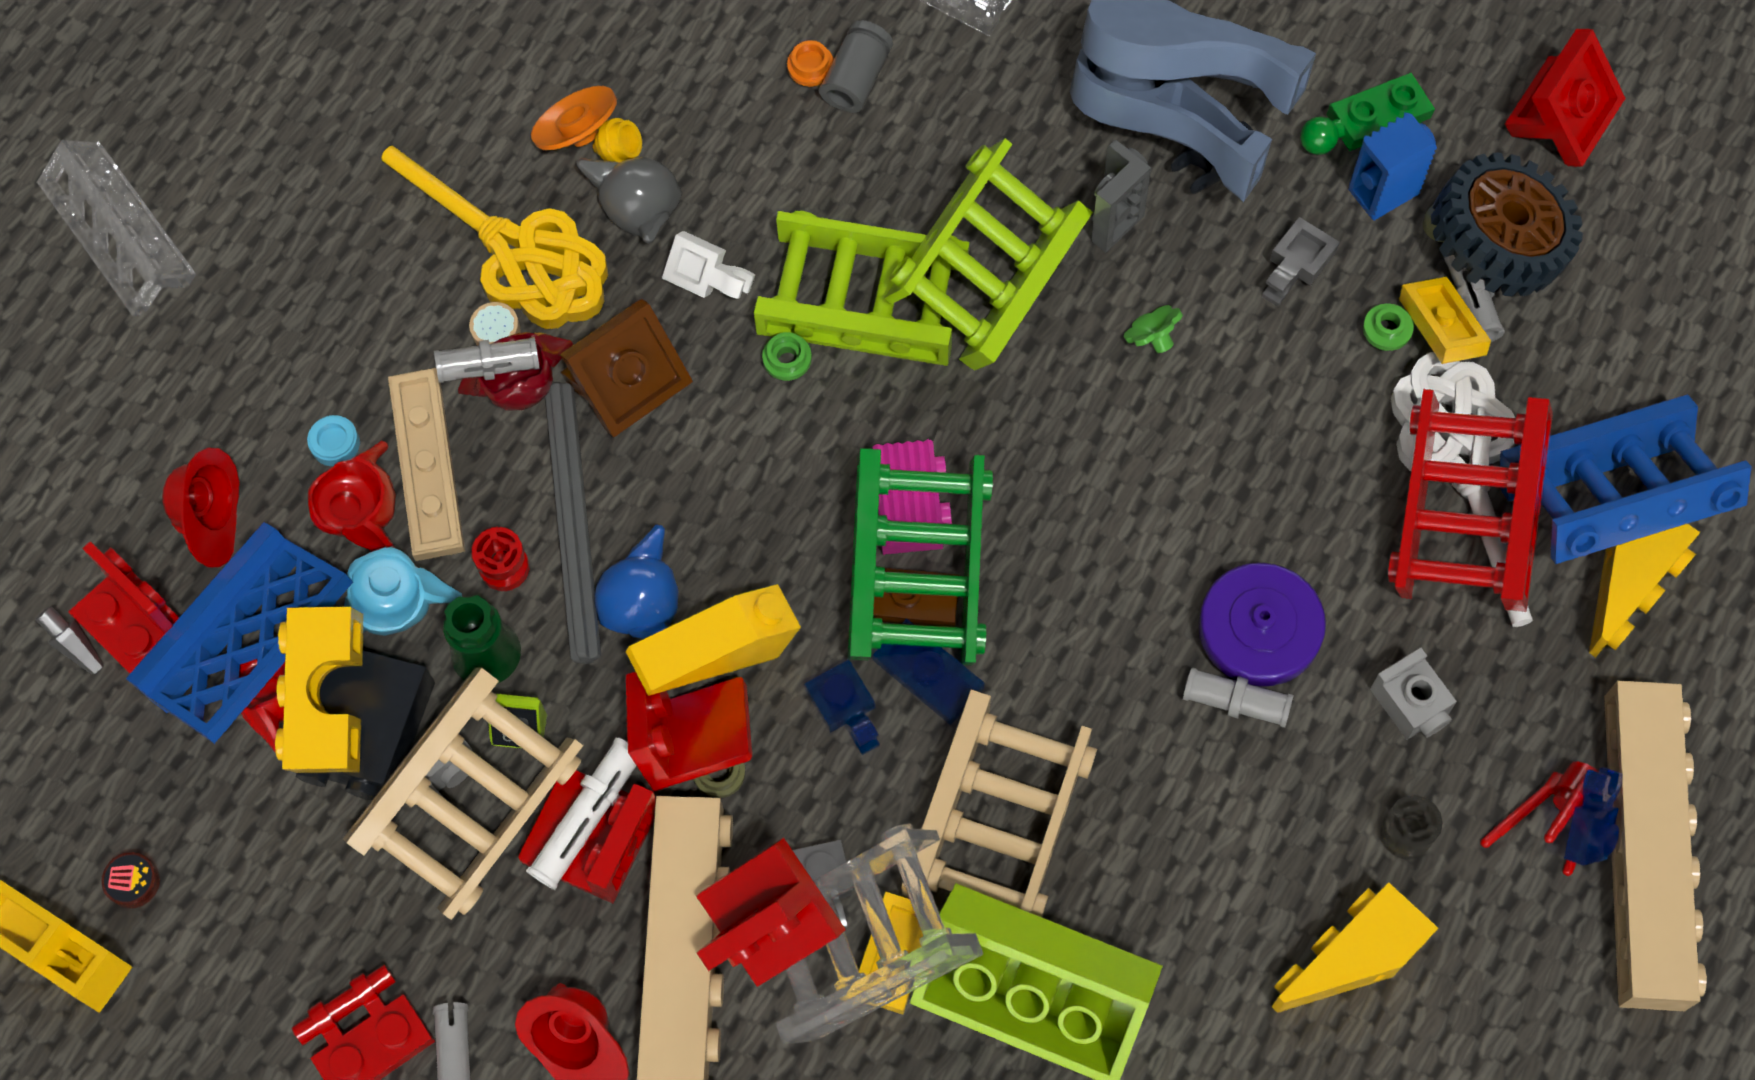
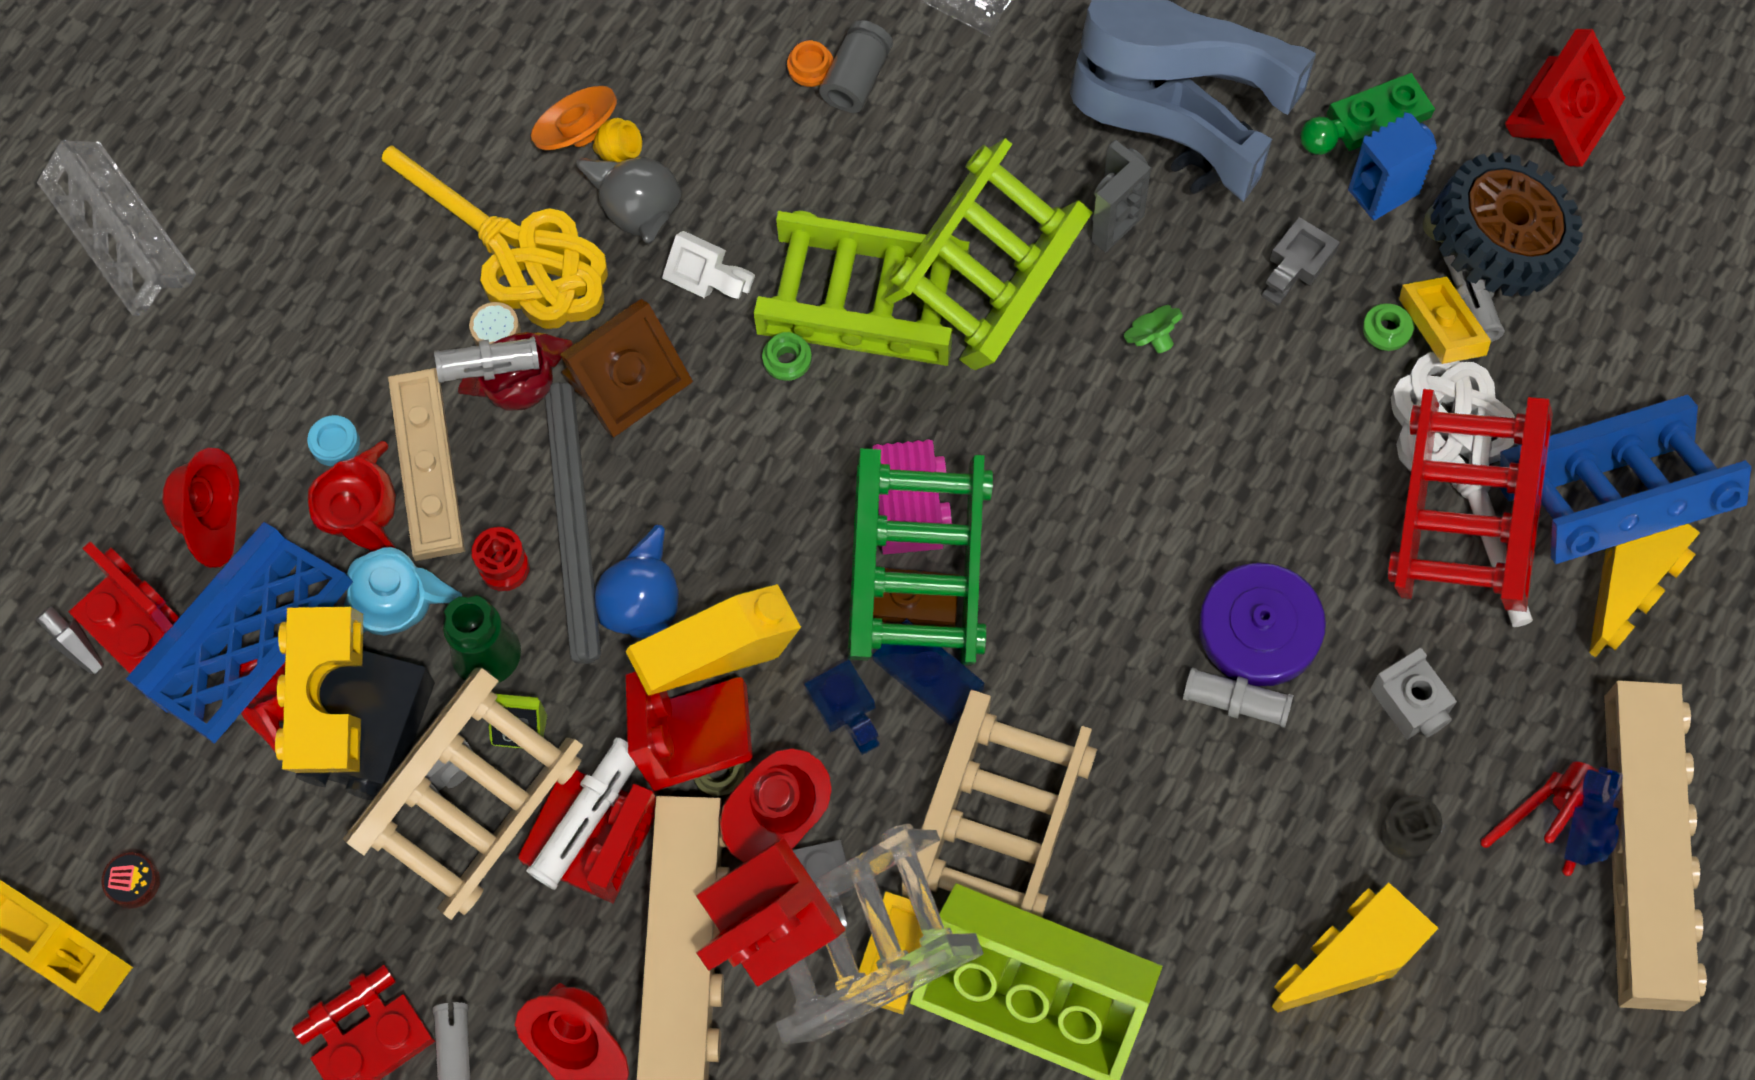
none -> red piece [720,748,832,863]

